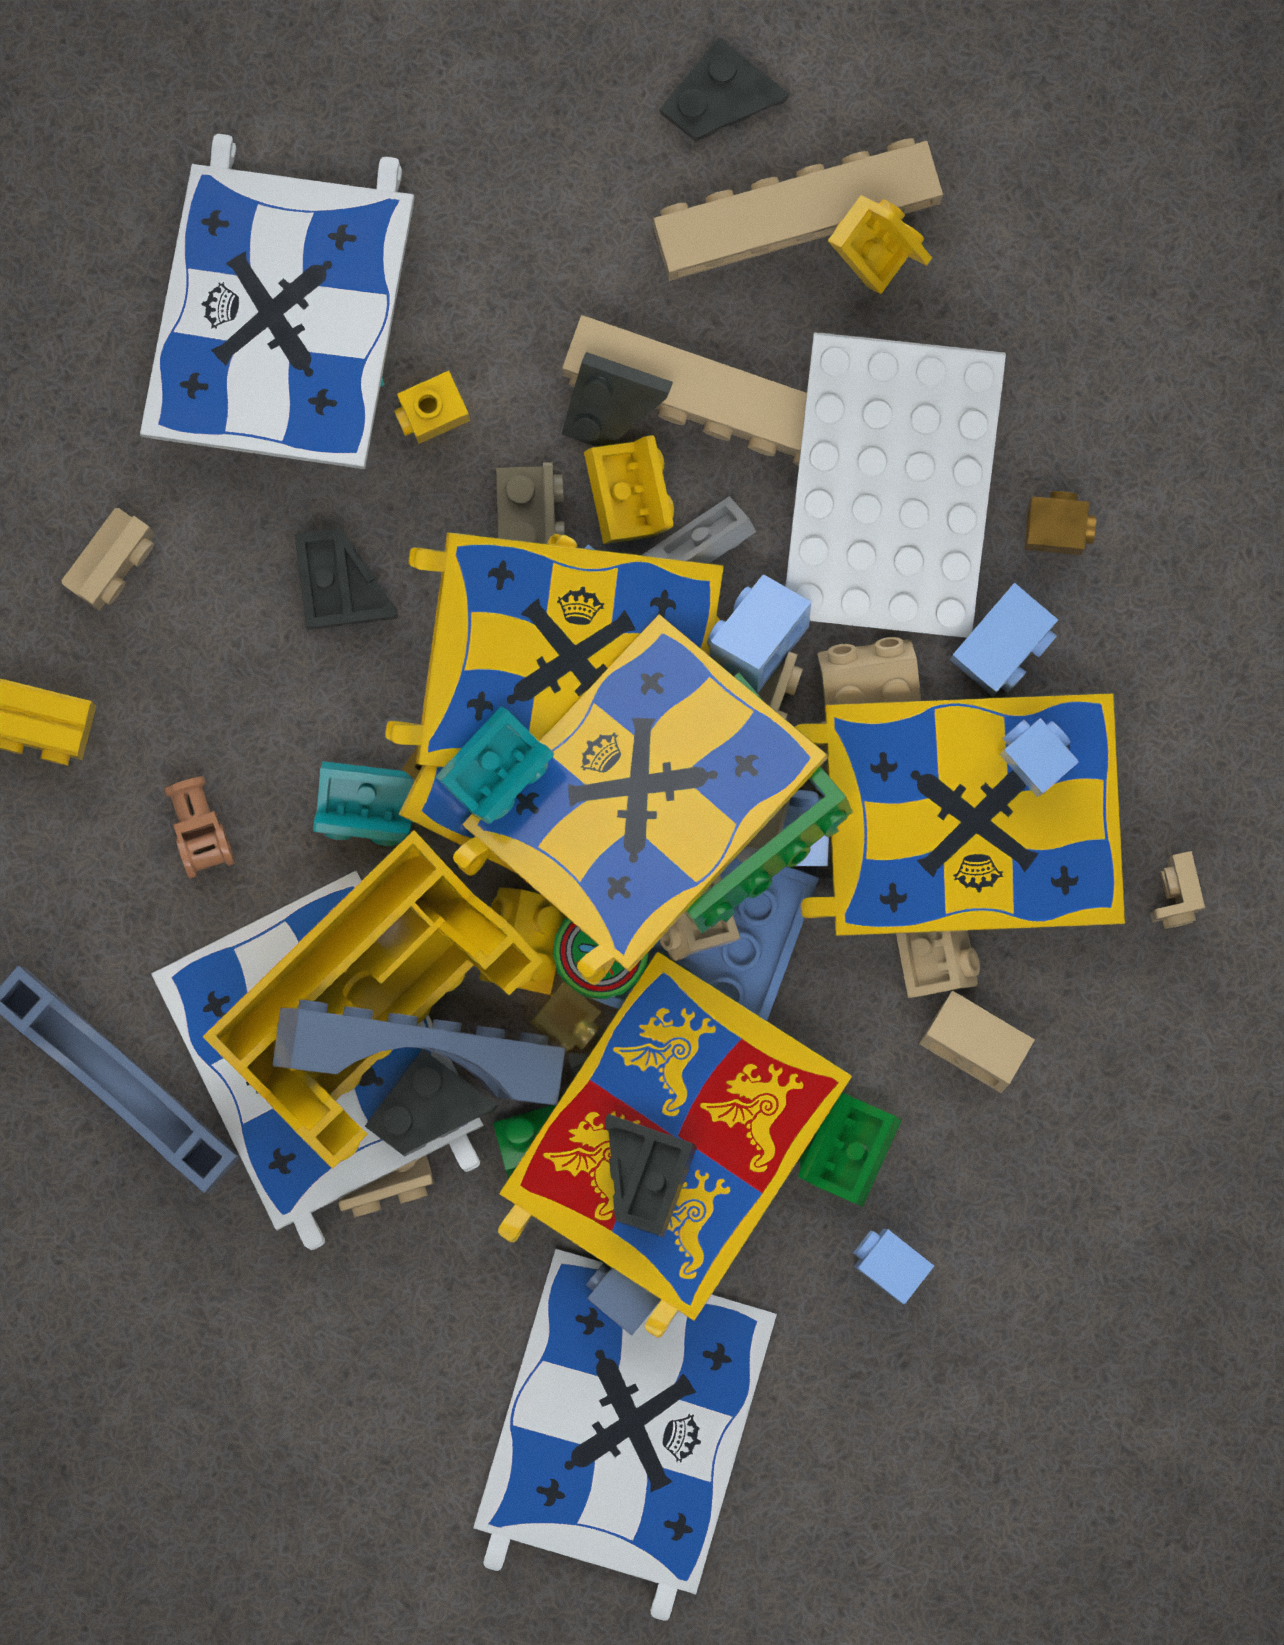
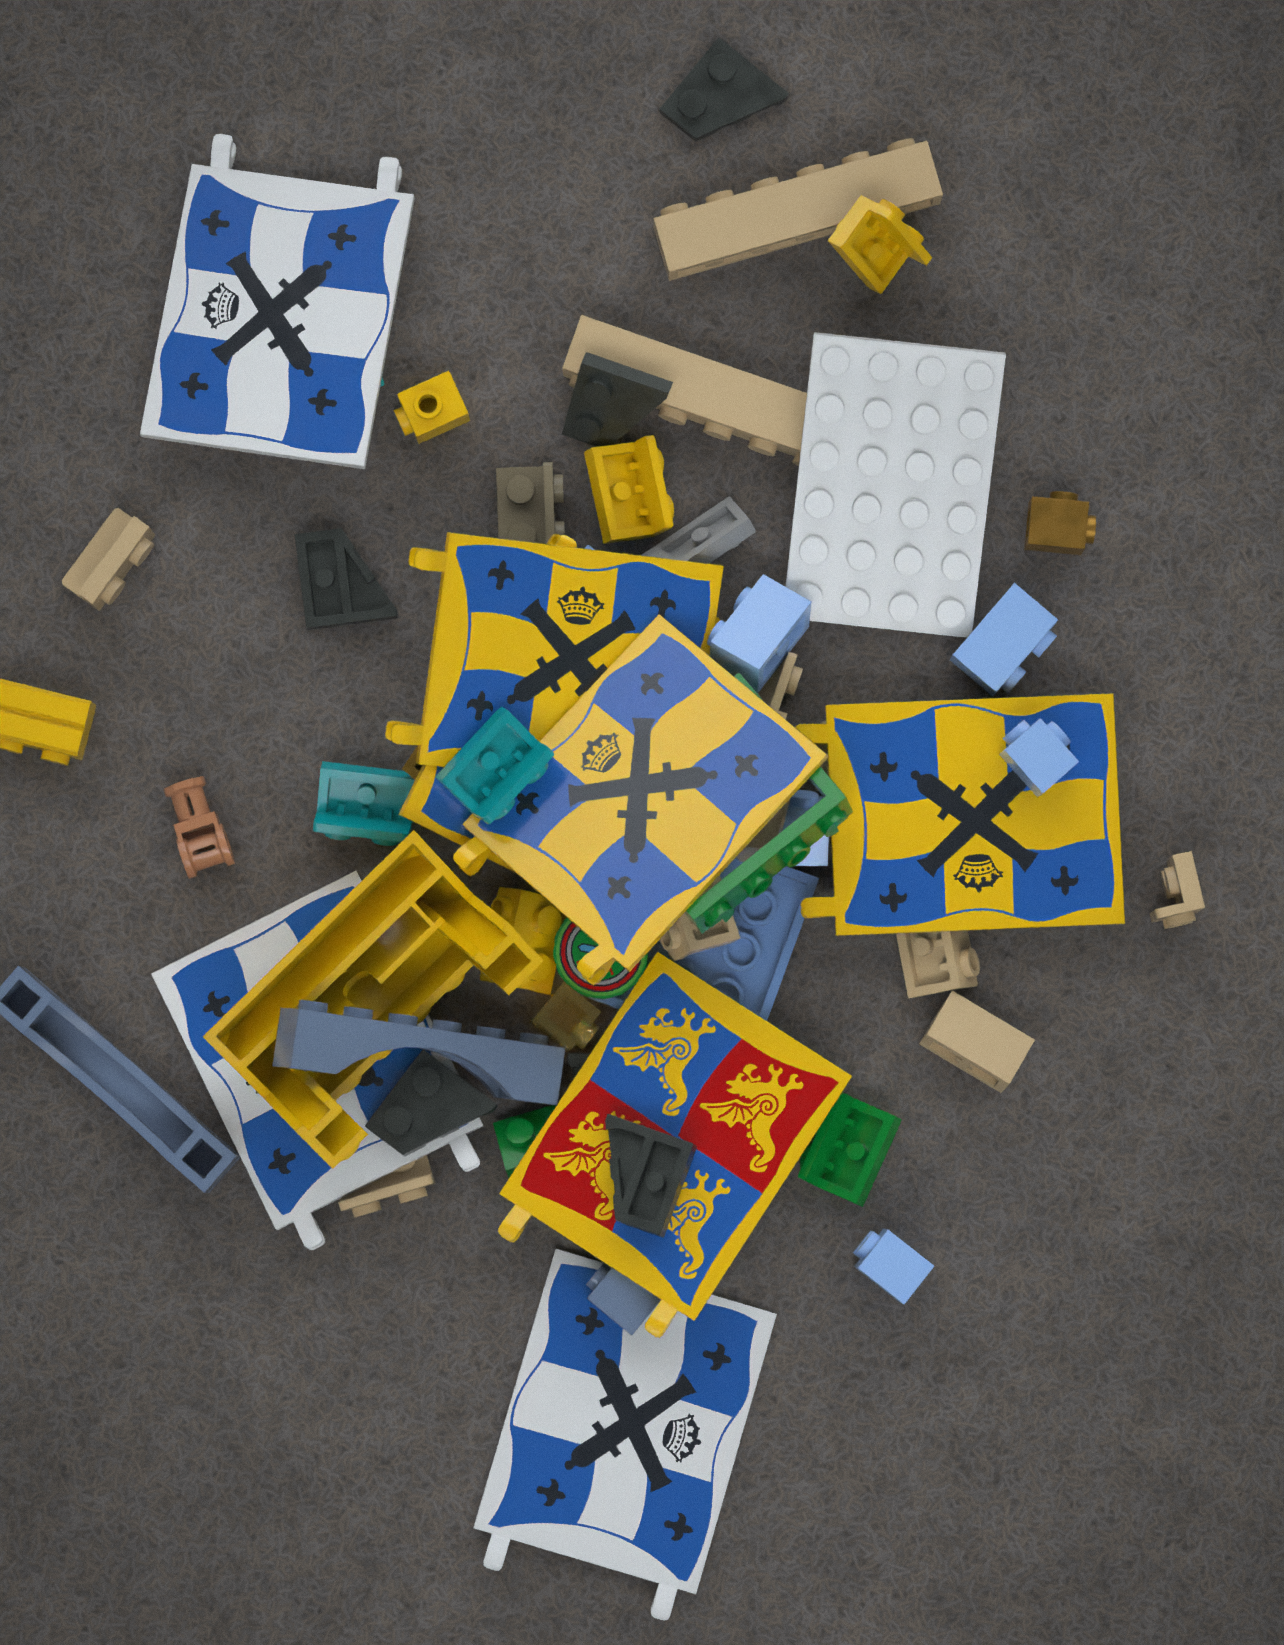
tan bracket [817,637,921,712] -> none

